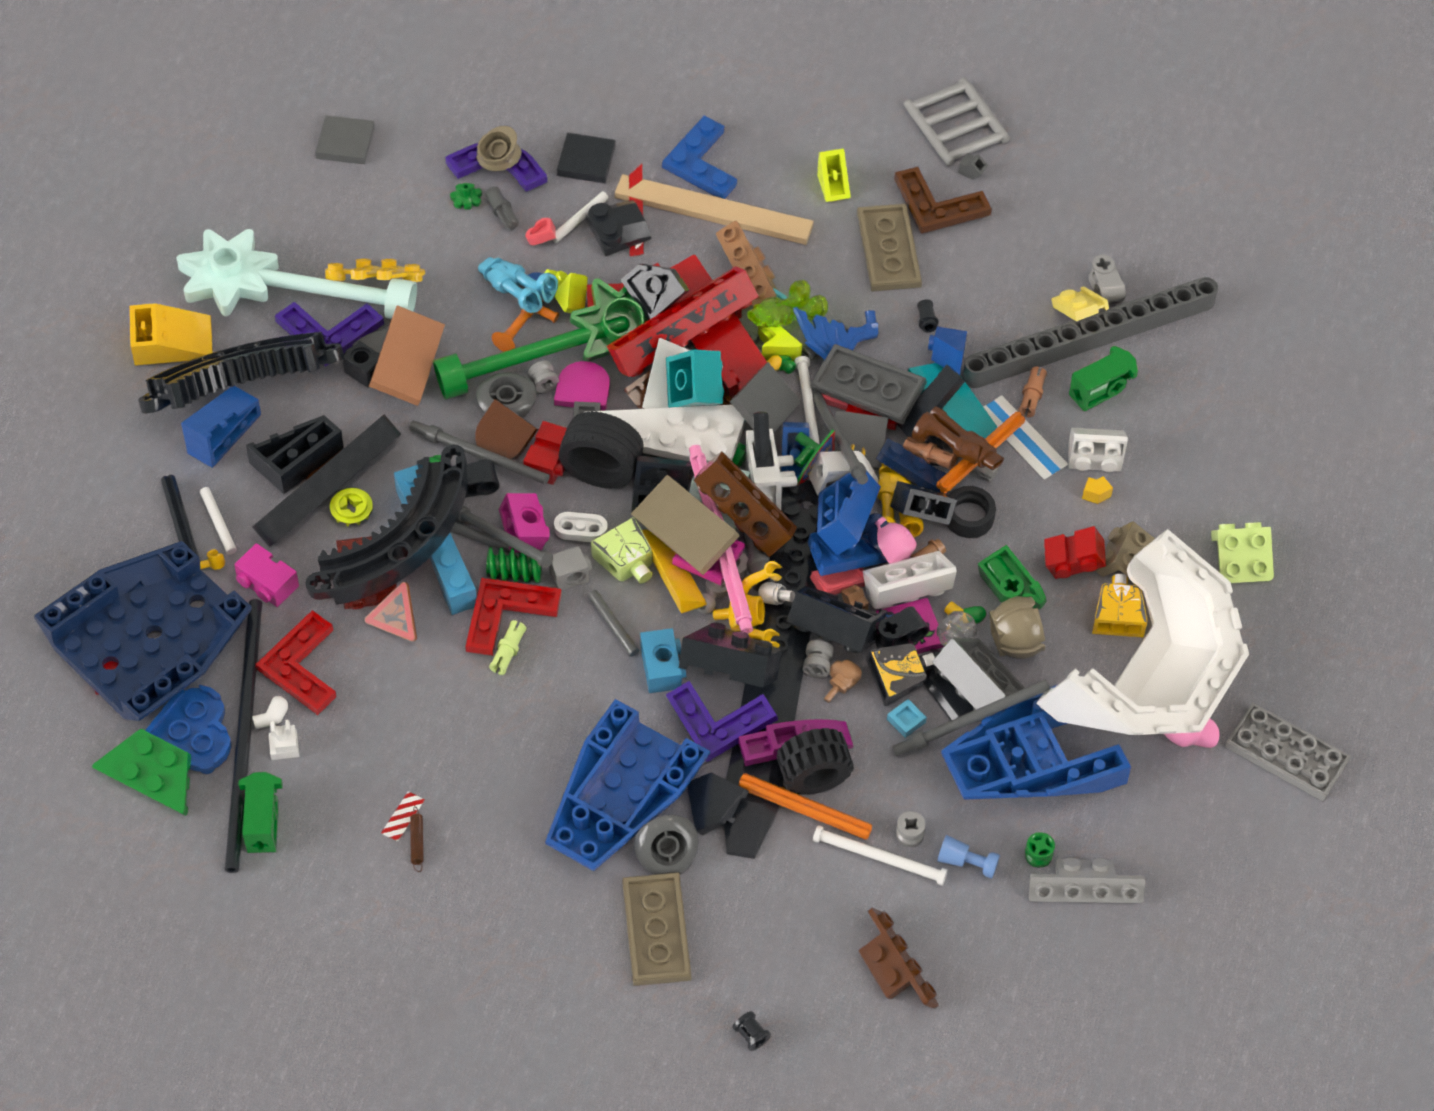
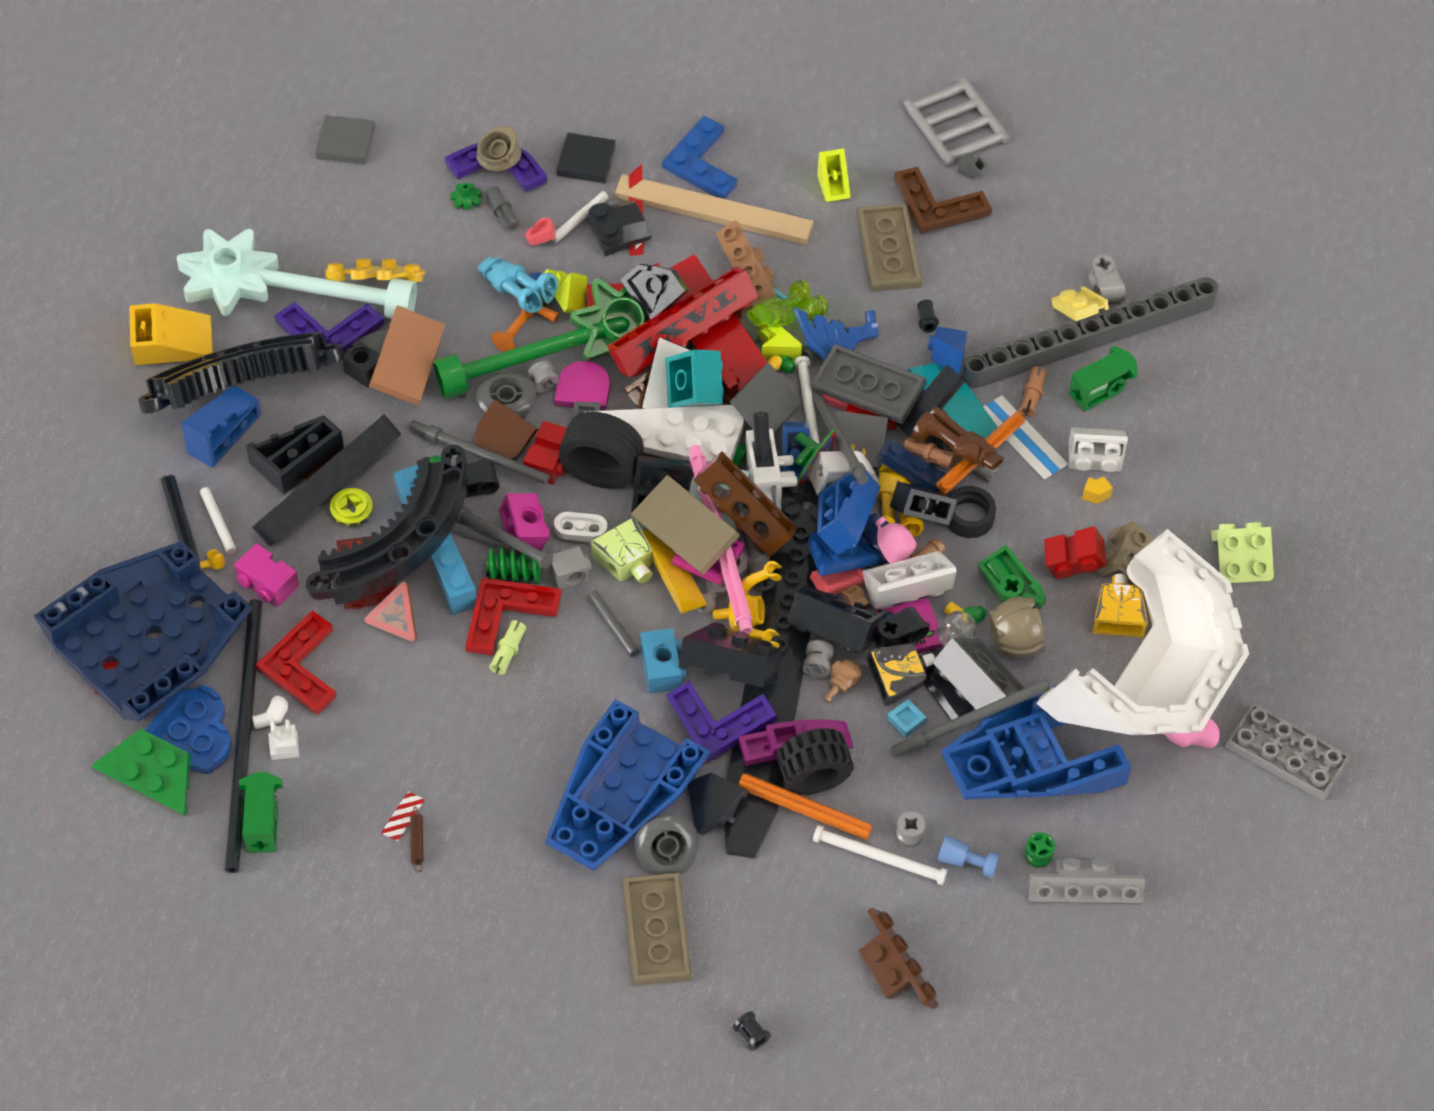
white cylinder [758,582,795,605] -> none

